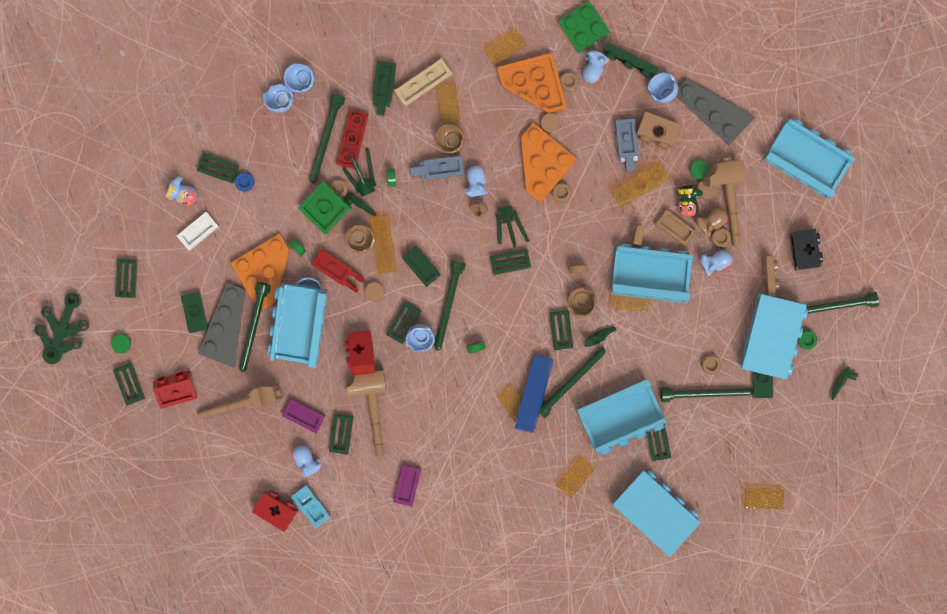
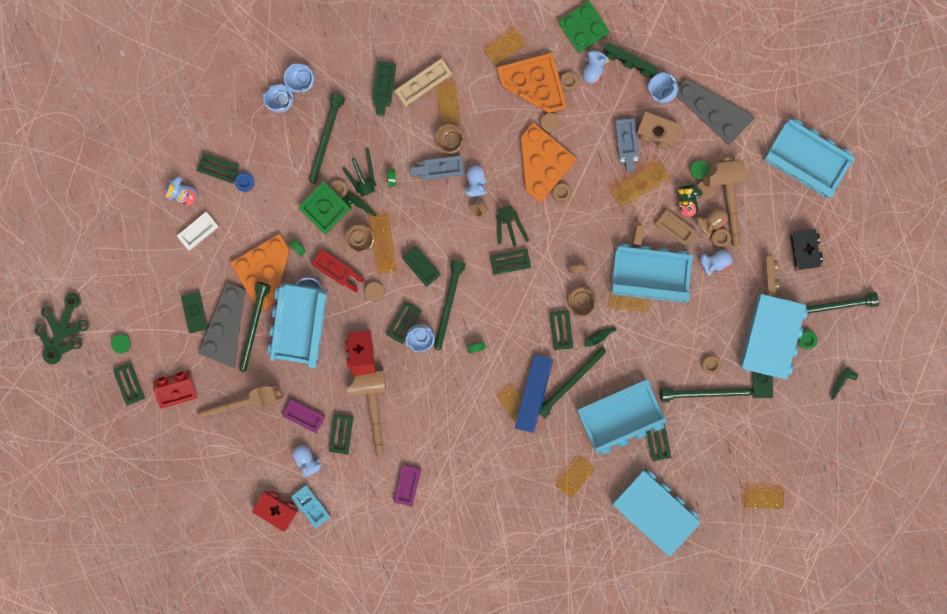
dark green tile [115,259,138,298] -> none
red tile [336,109,369,170] -> none

